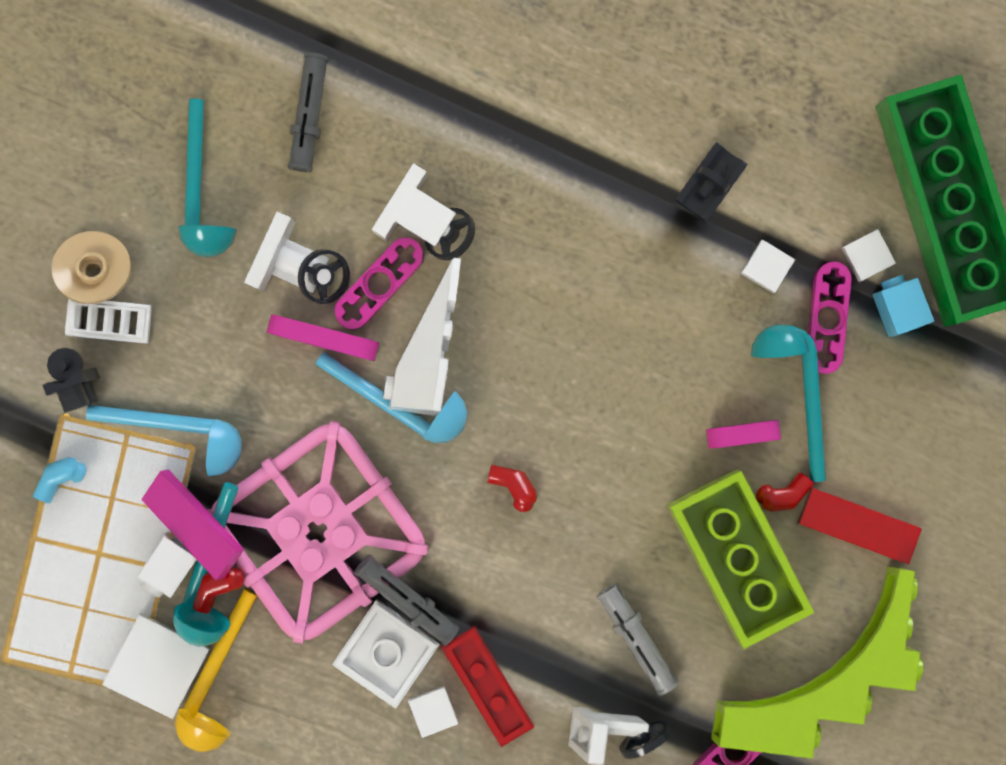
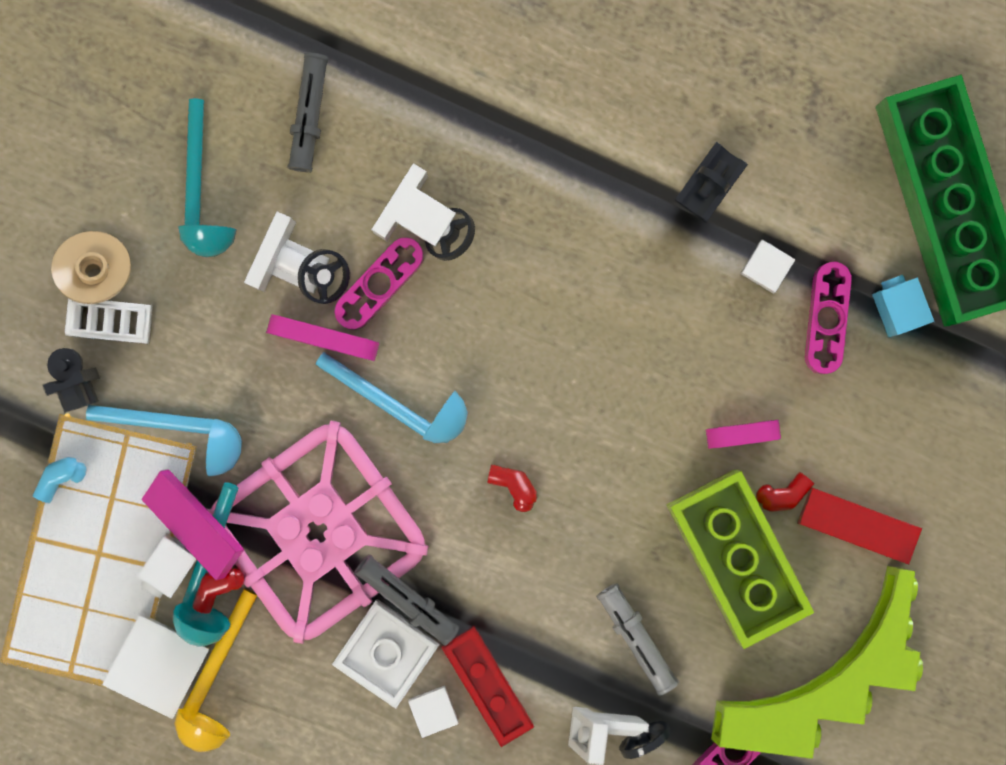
white wedge [383,258,461,416] -> none
teal piece [751,324,826,482] -> none
white tile [841,229,896,282] -> none

